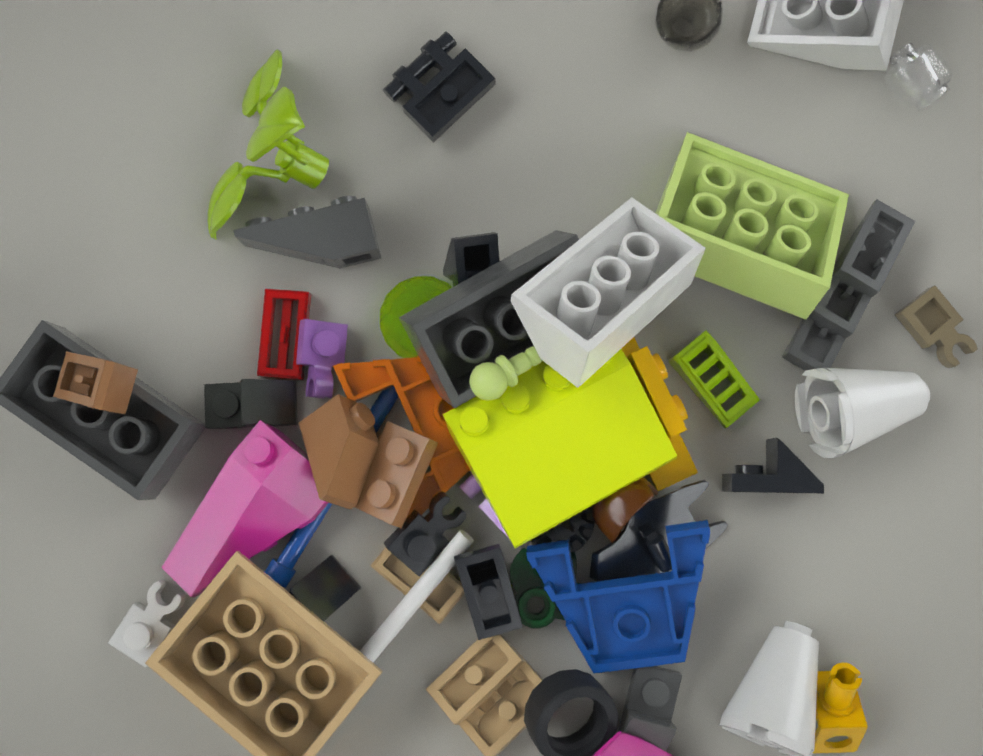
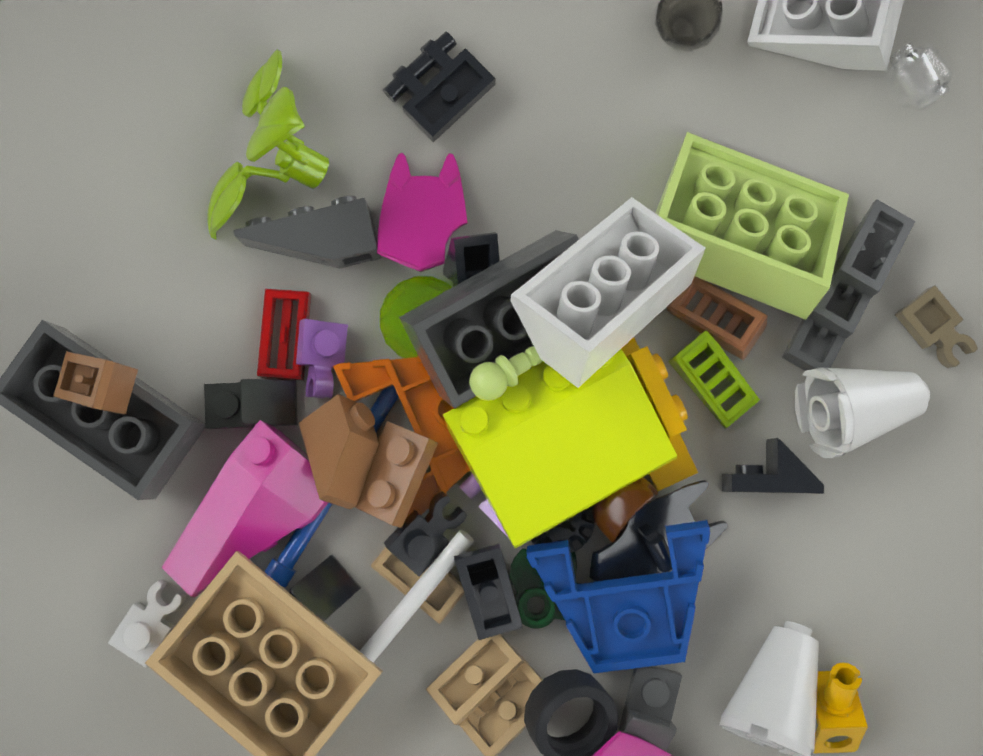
none -> dark pink shield [377,153,467,272]
none -> nougat slope [667,276,768,361]

